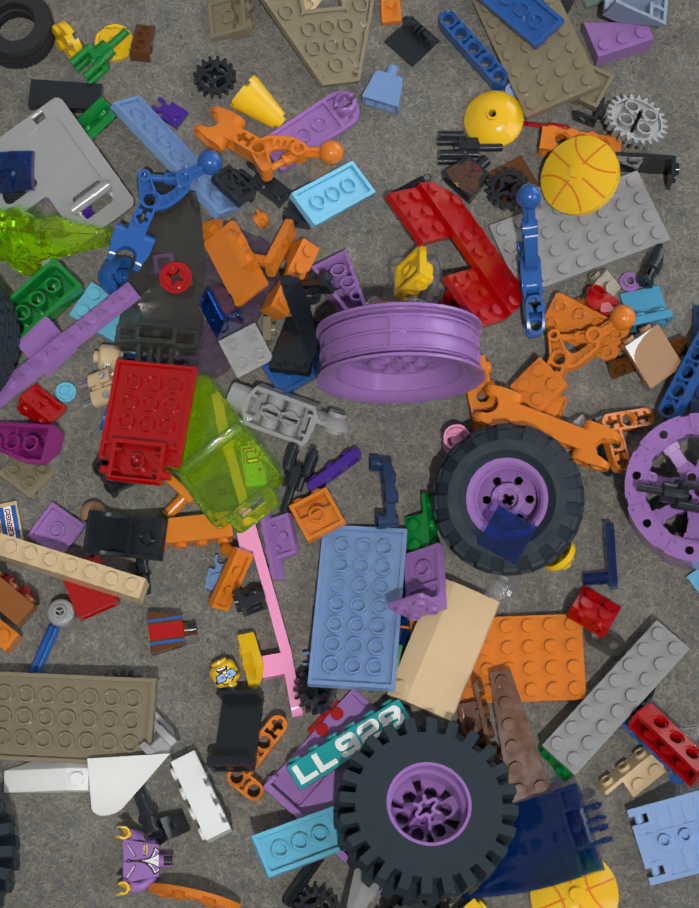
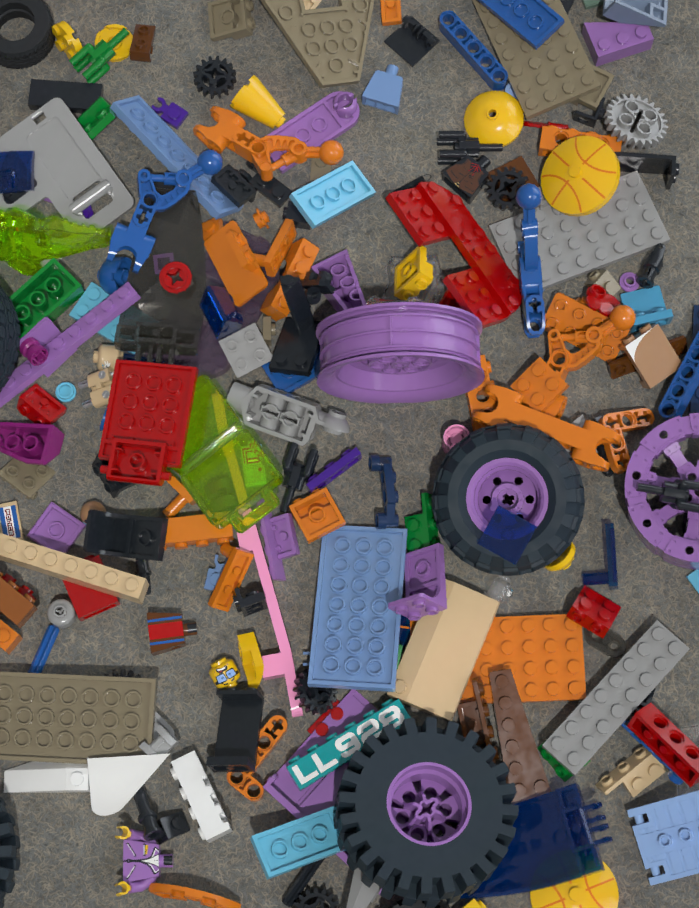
none -> magenta wheel [19,337,48,366]

